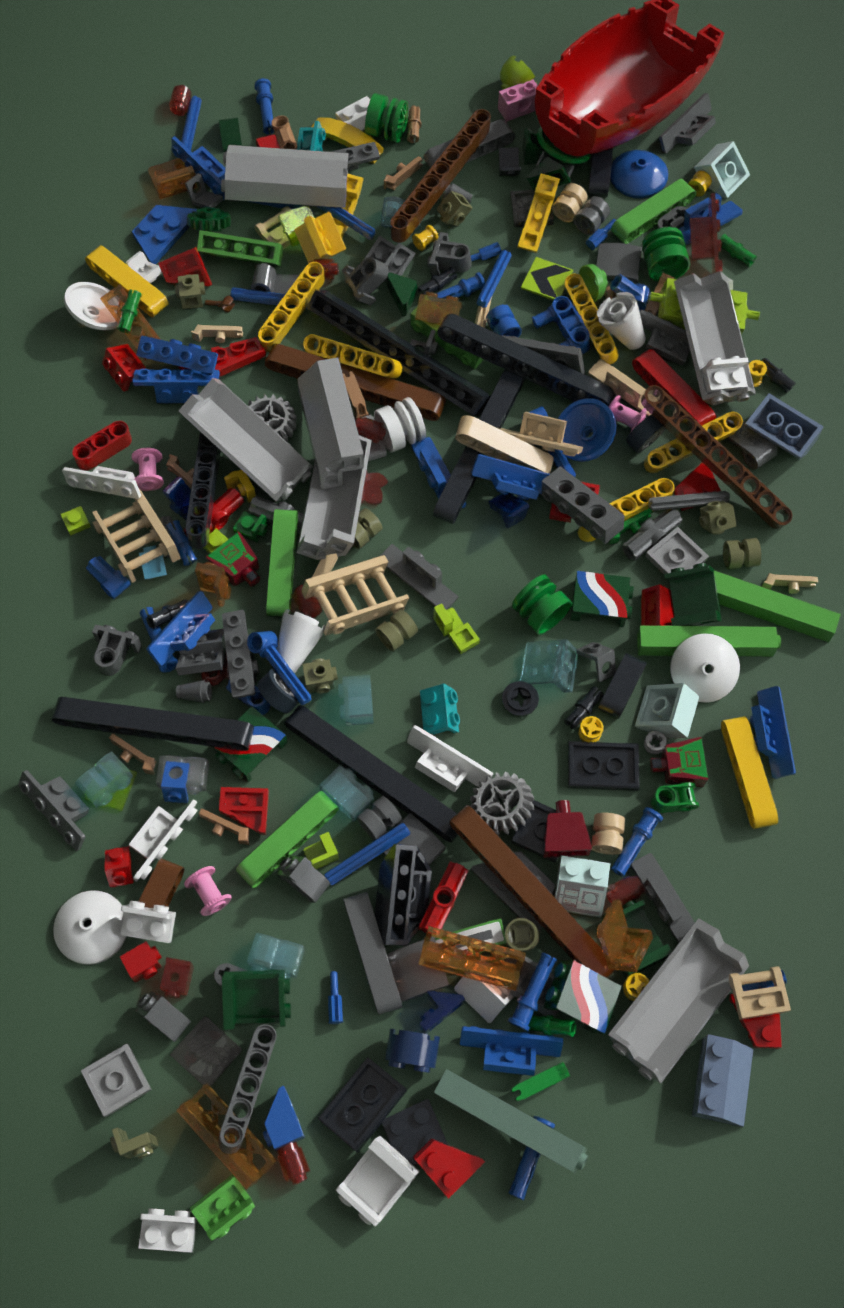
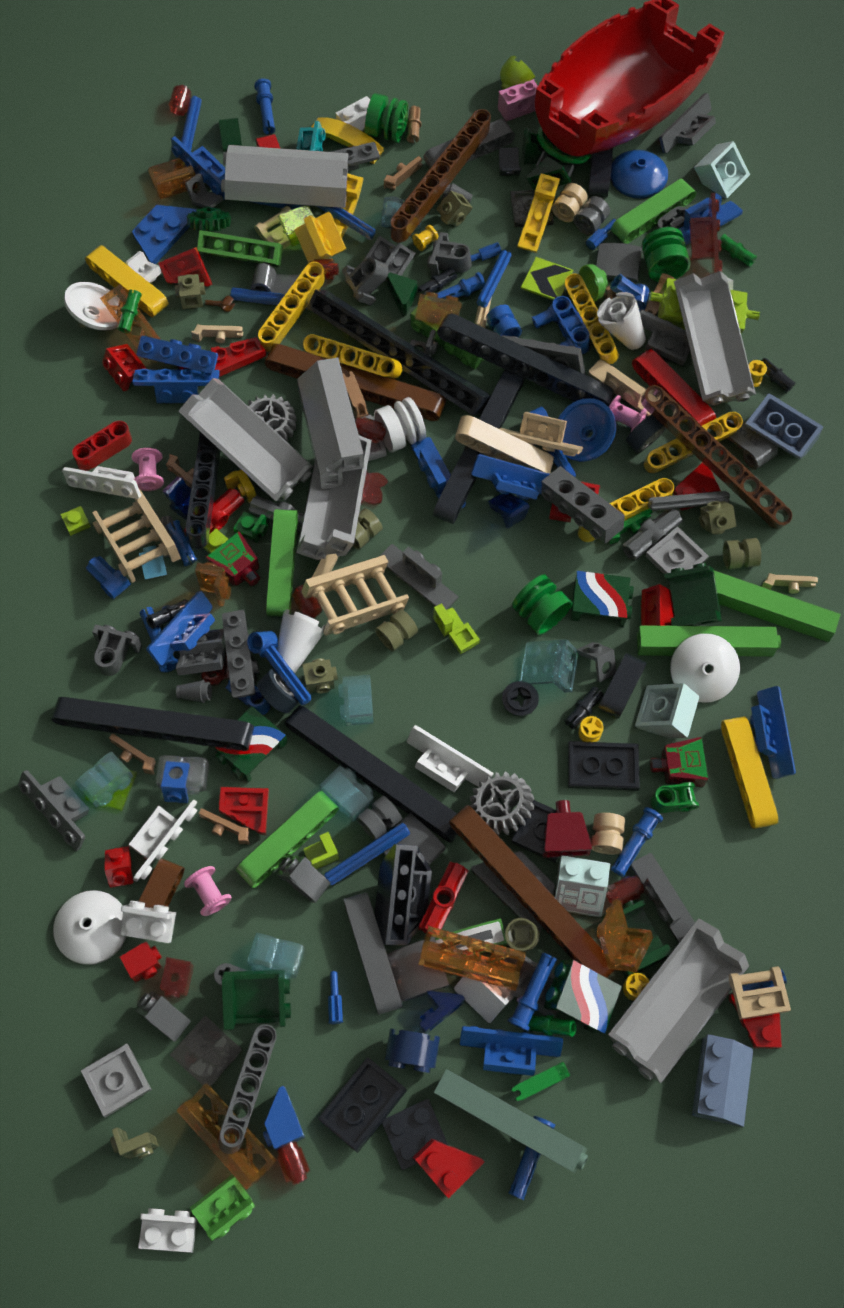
medium nougat piece [272,115,297,150] -> none
white panel [336,1136,420,1226] -> none
teal bracket [420,683,460,735] -> none
light grey bush [644,731,666,754] -> none
yellow wheel [688,170,712,197] -> none
white bracket [701,356,749,393] -> none

